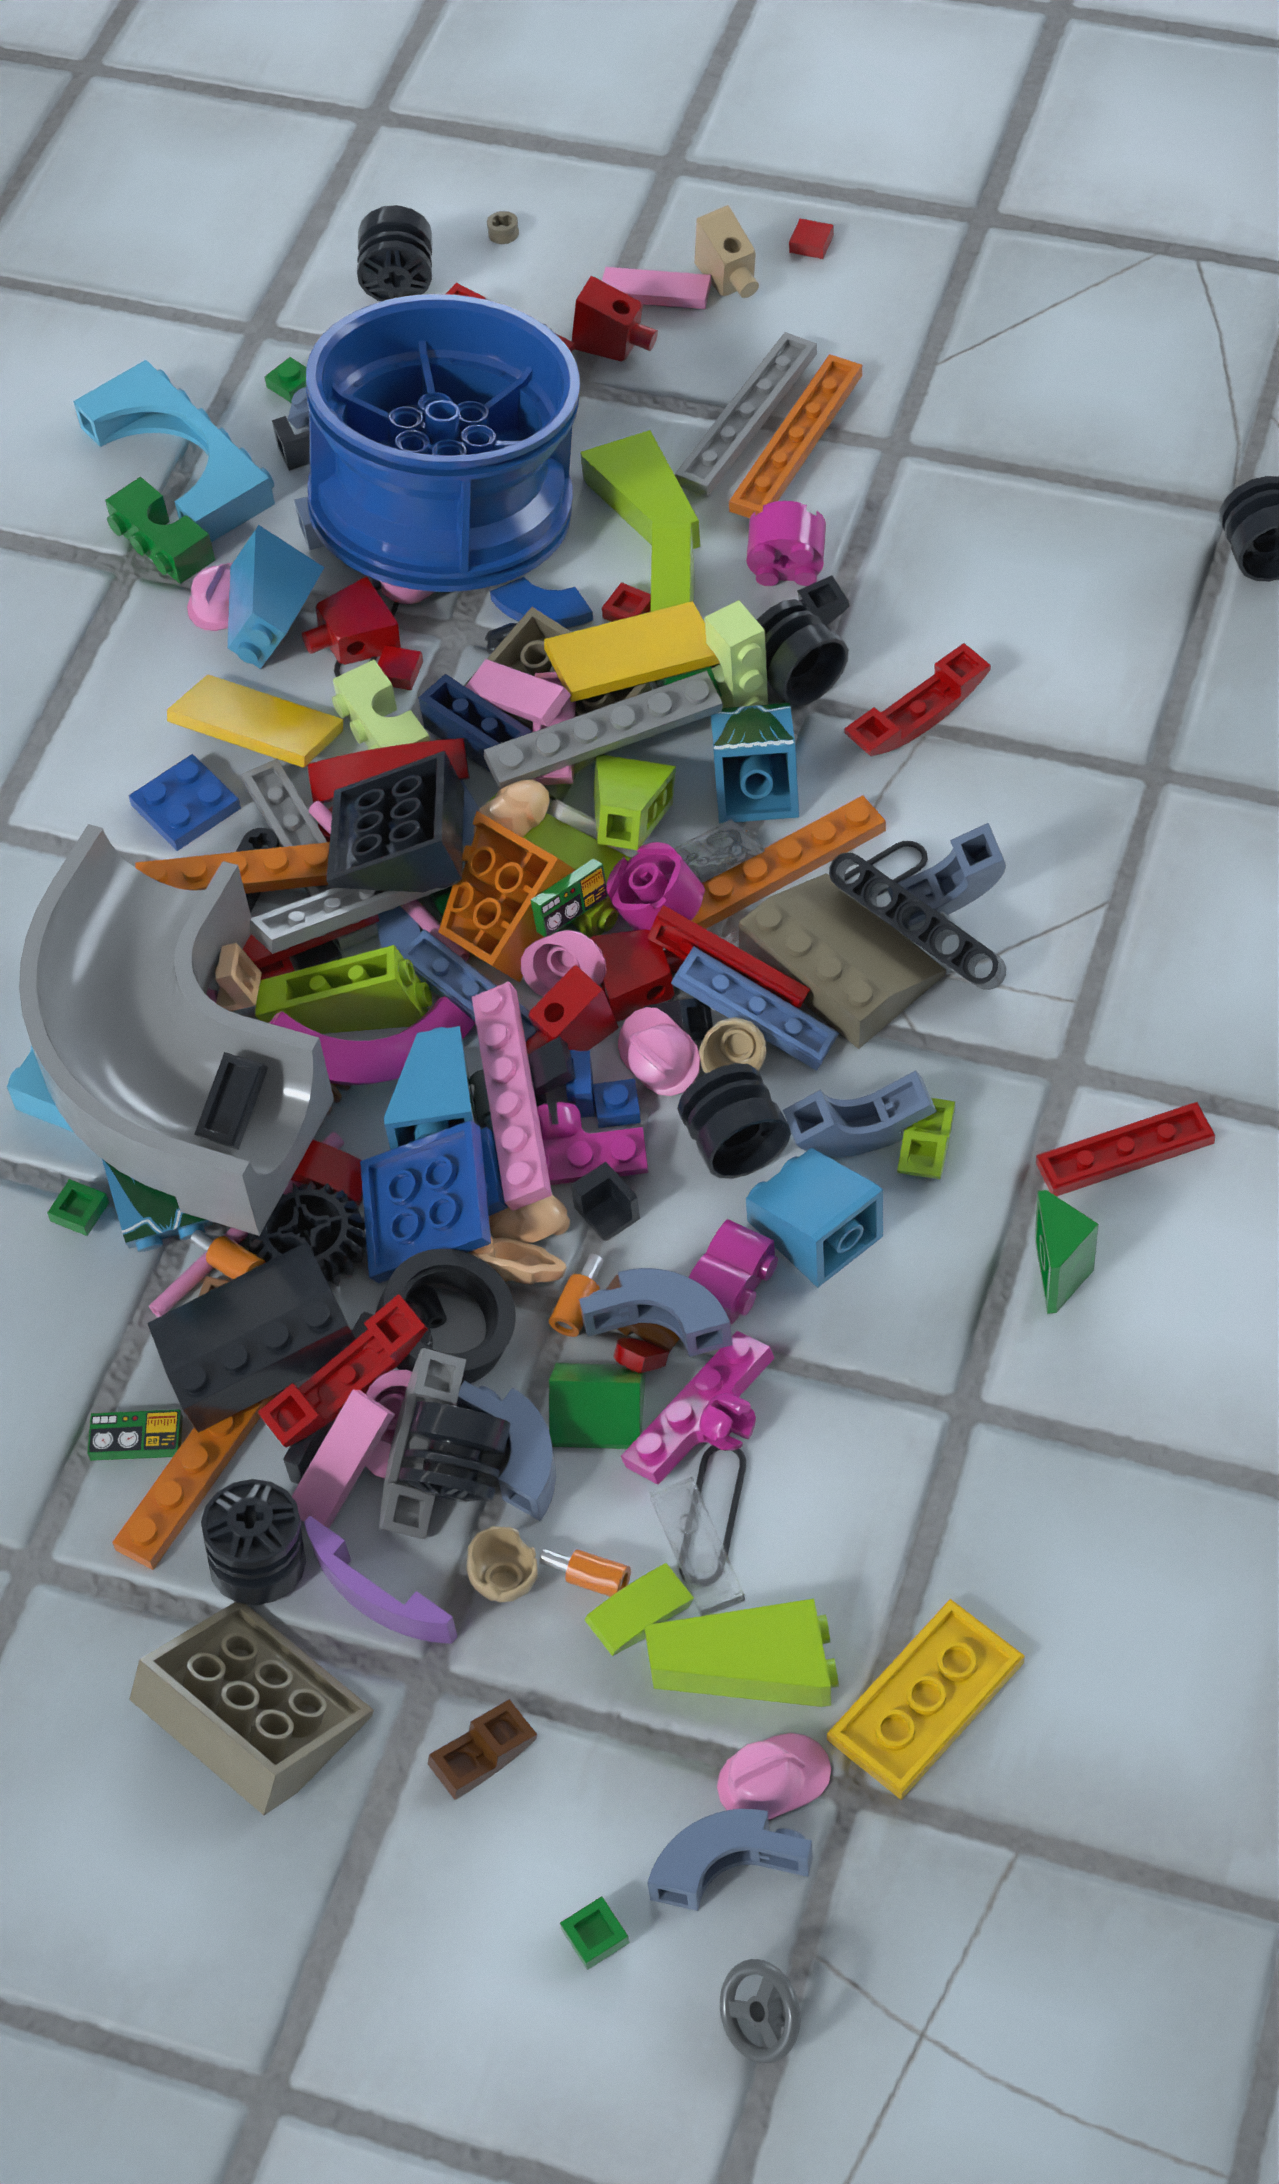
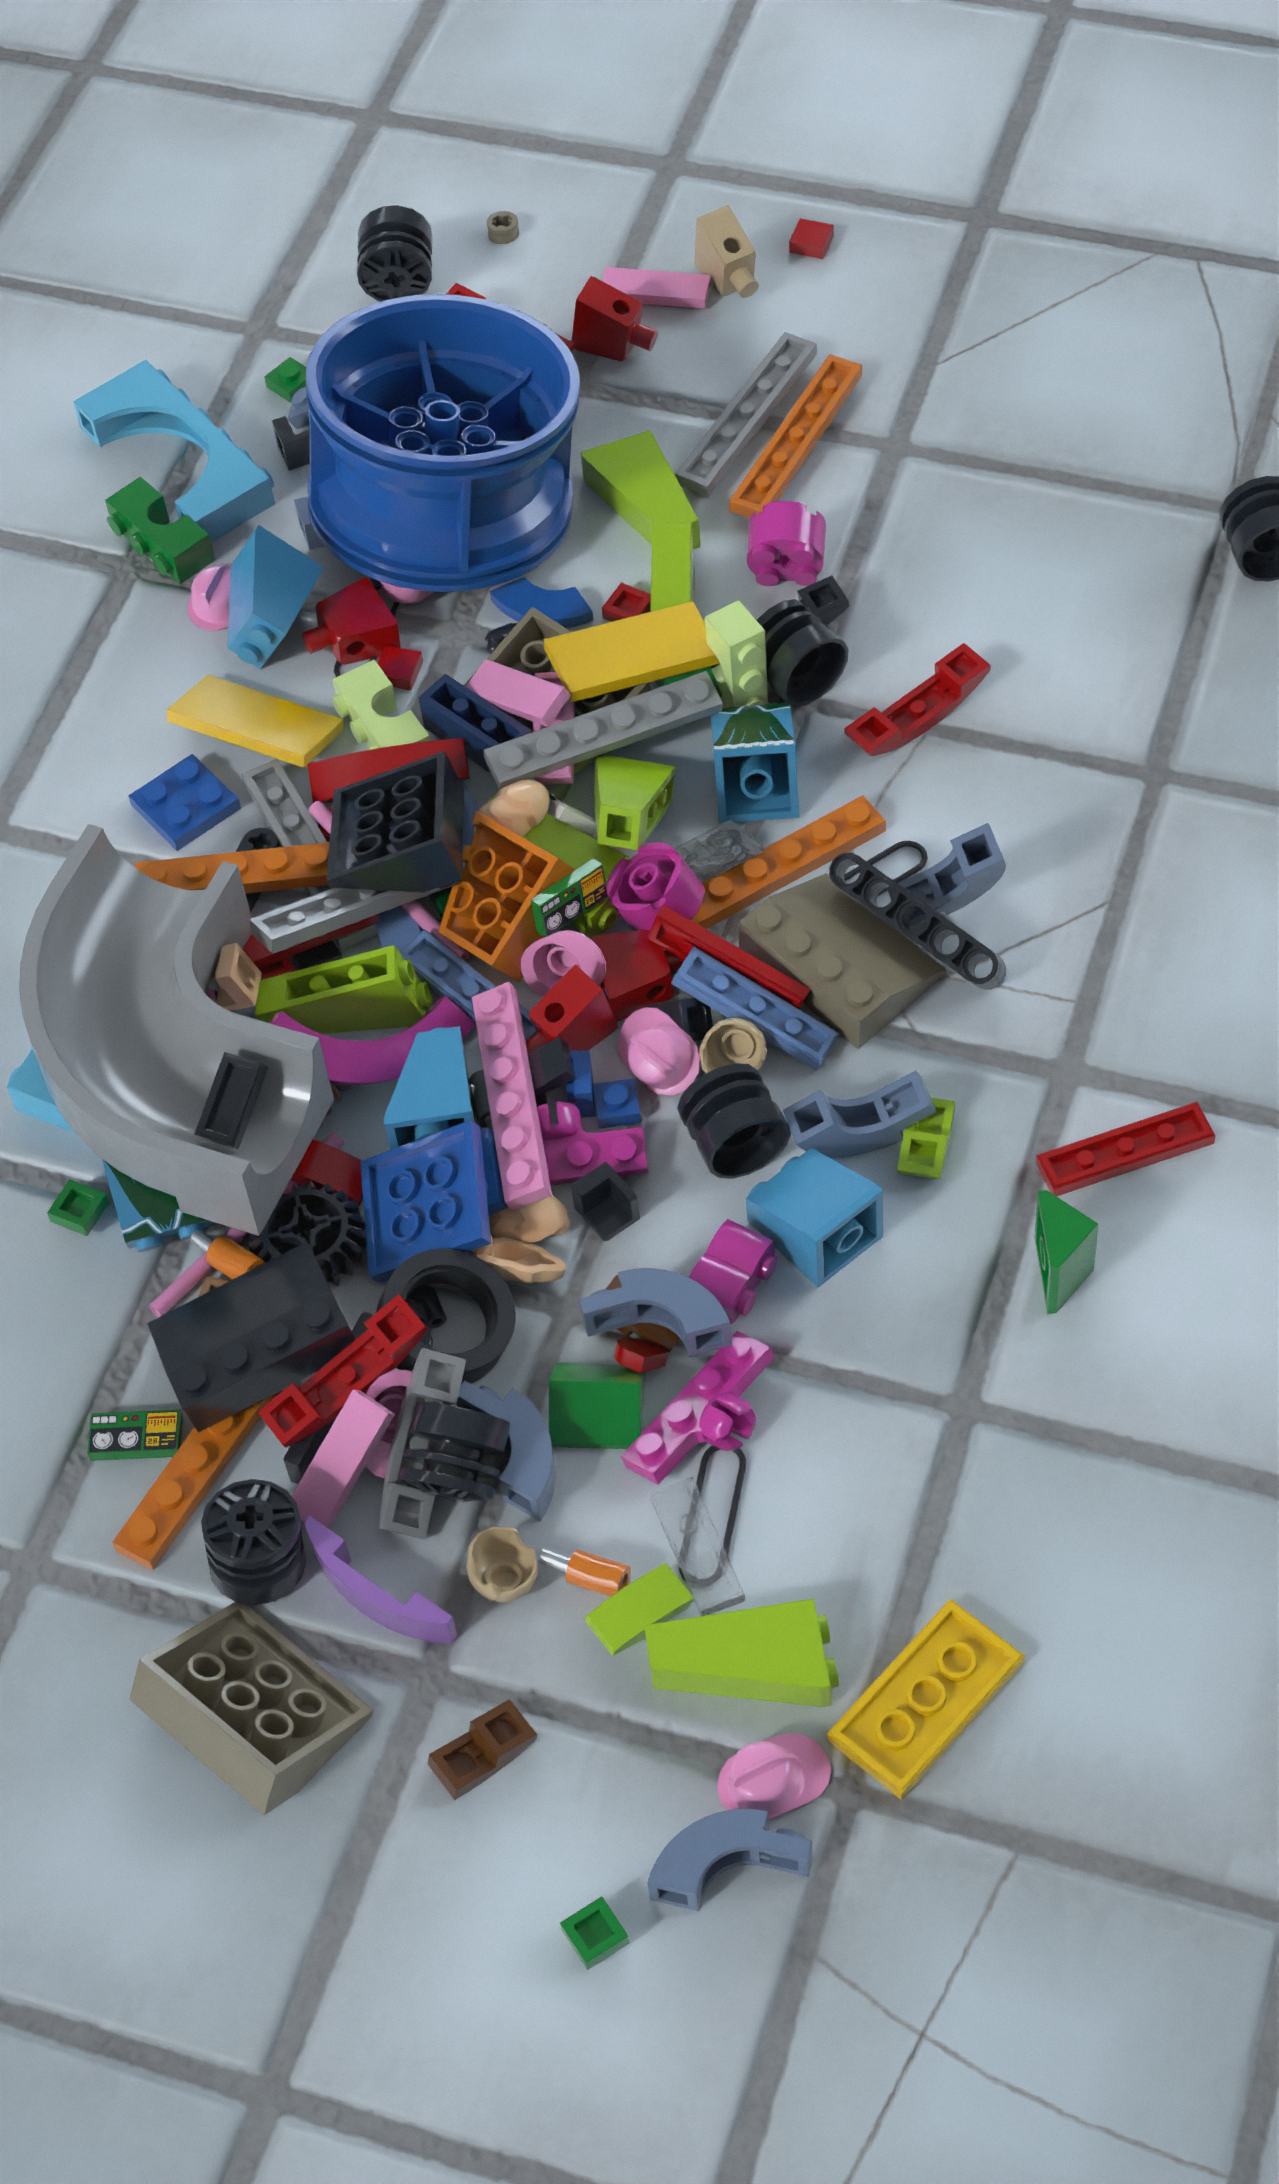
orange piece [549,1254,604,1337] -> none
dark grey piece [719,1959,801,2064] -> none

